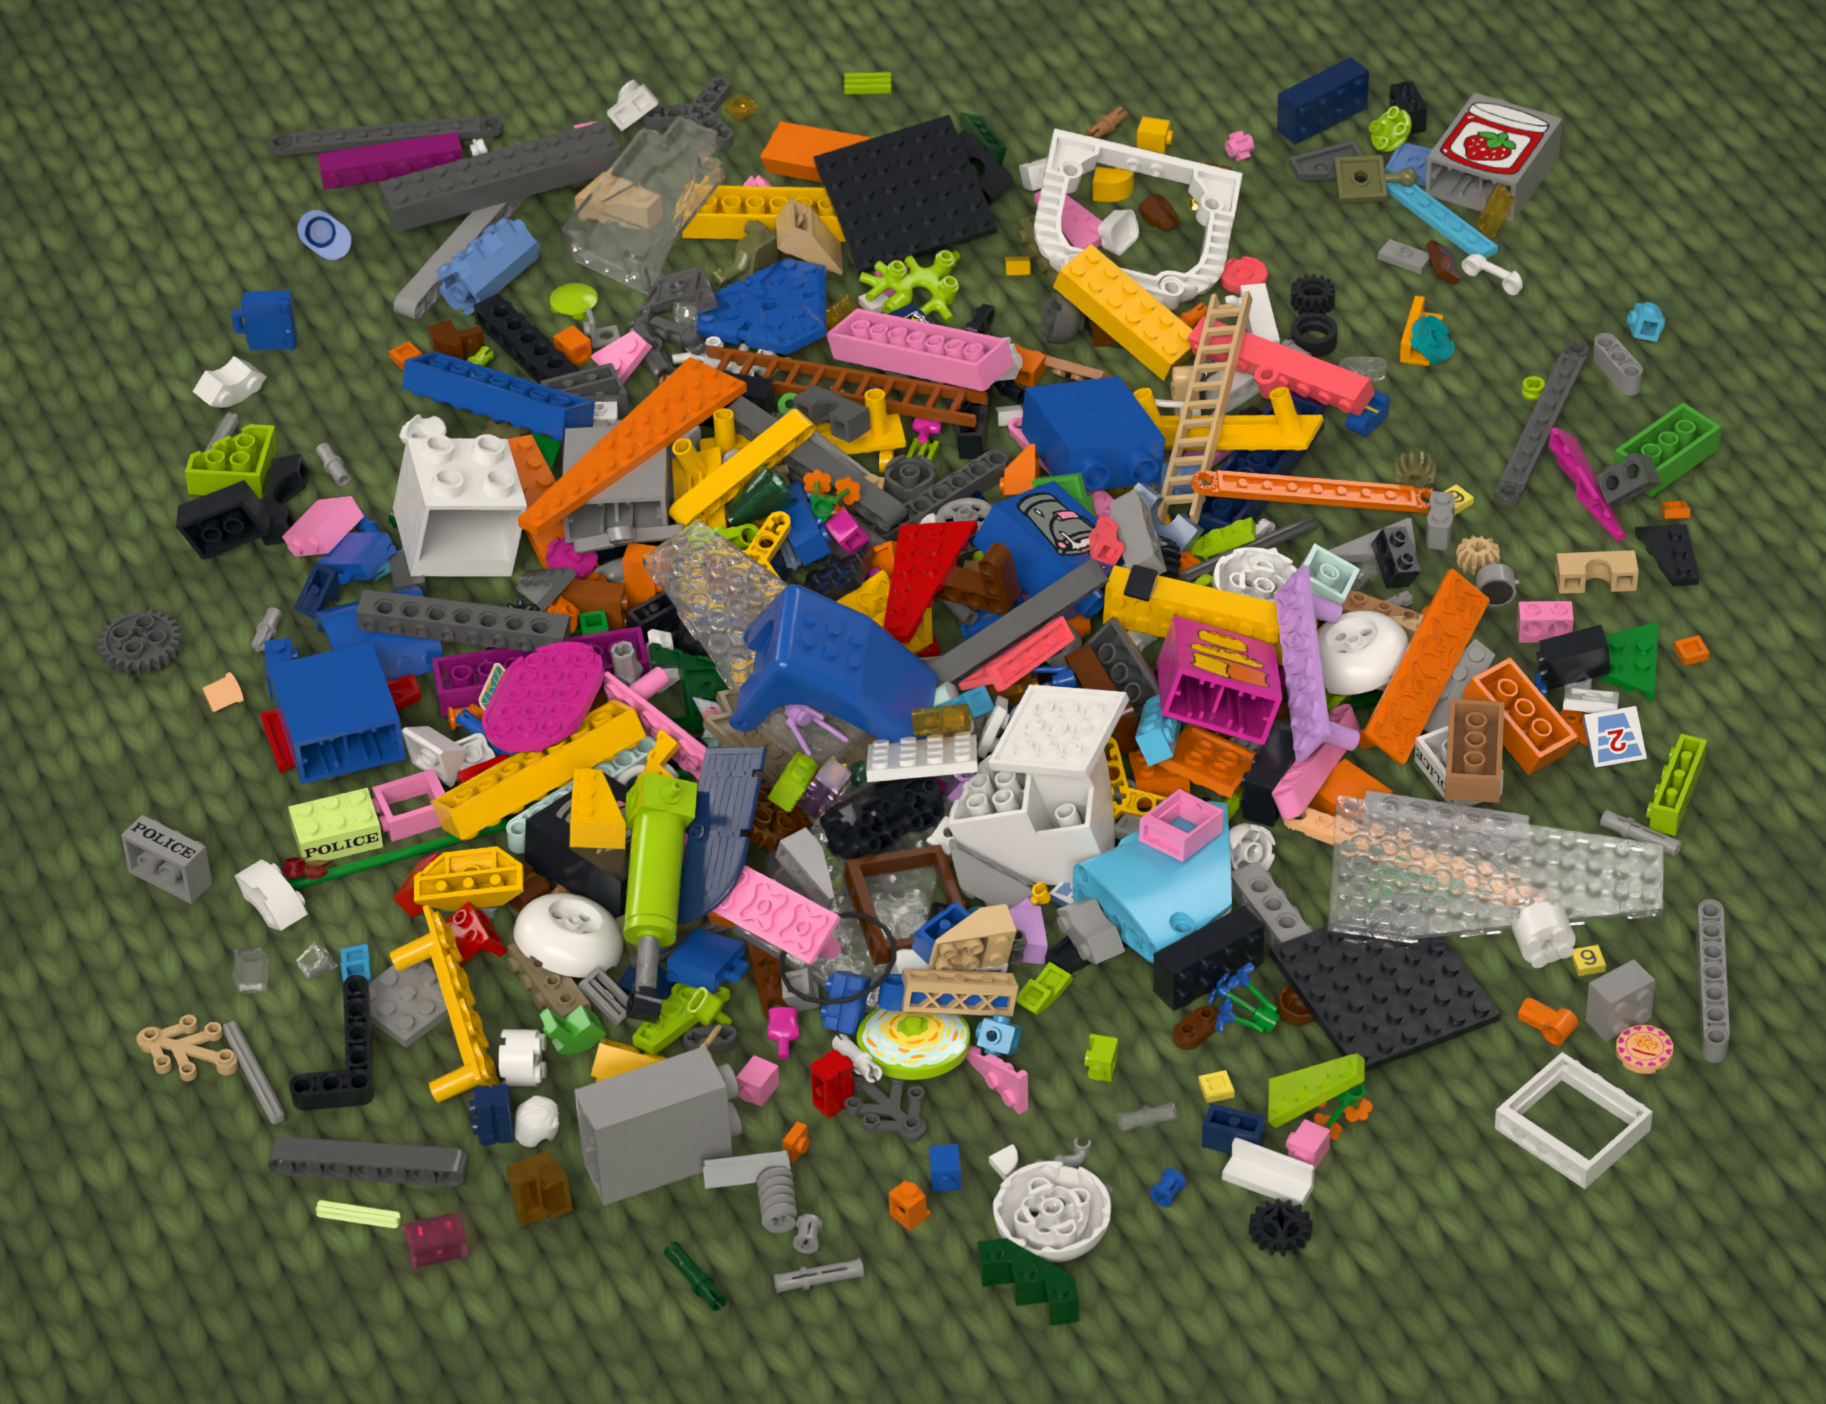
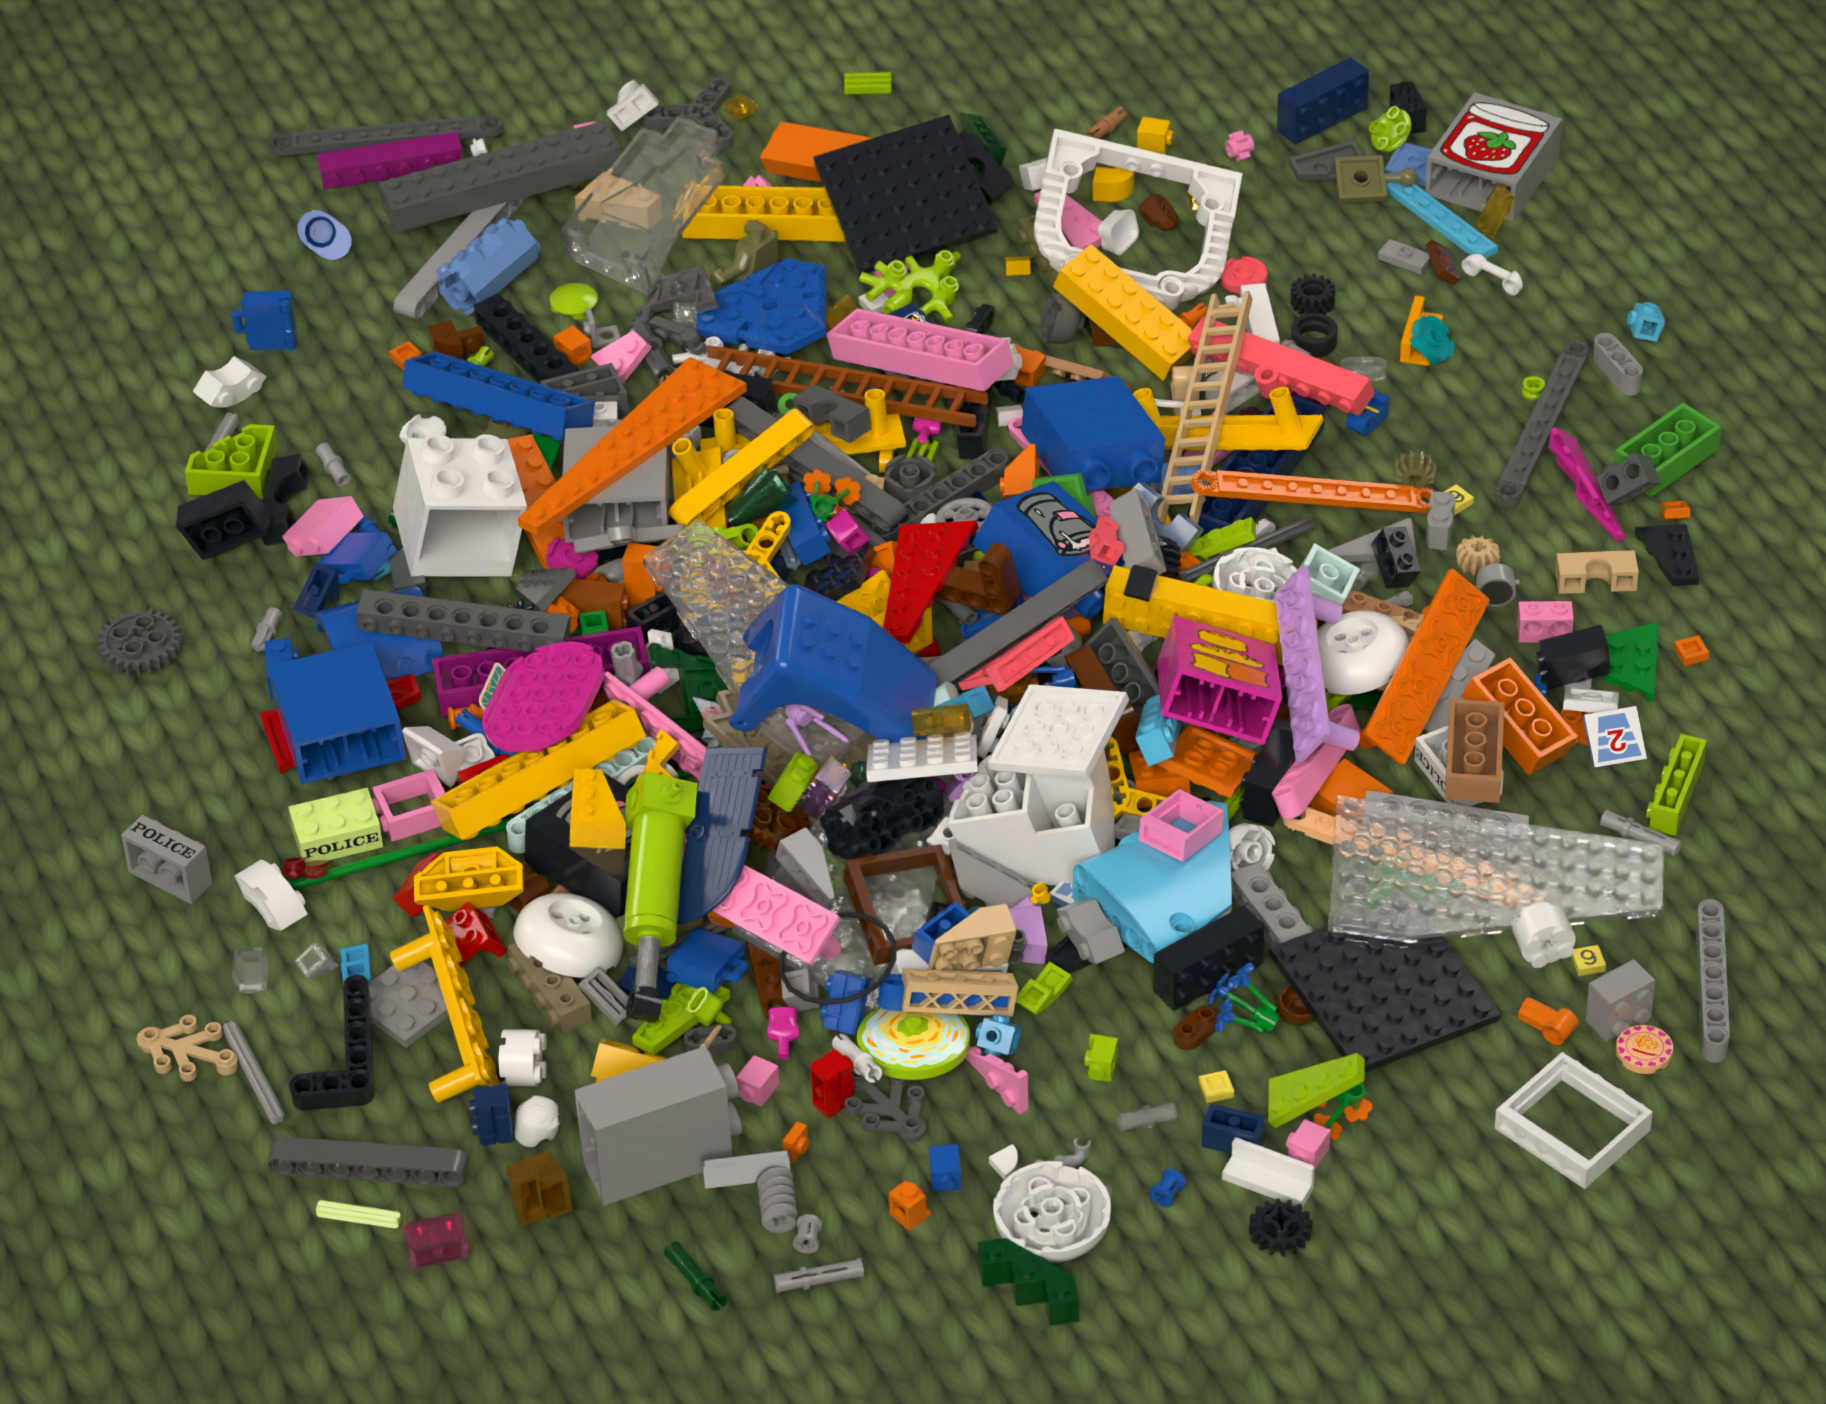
light nougat tile [202,672,244,712] -> none
bright green brick [540,1005,607,1055] -> none
tan slope [776,199,843,275] -> none

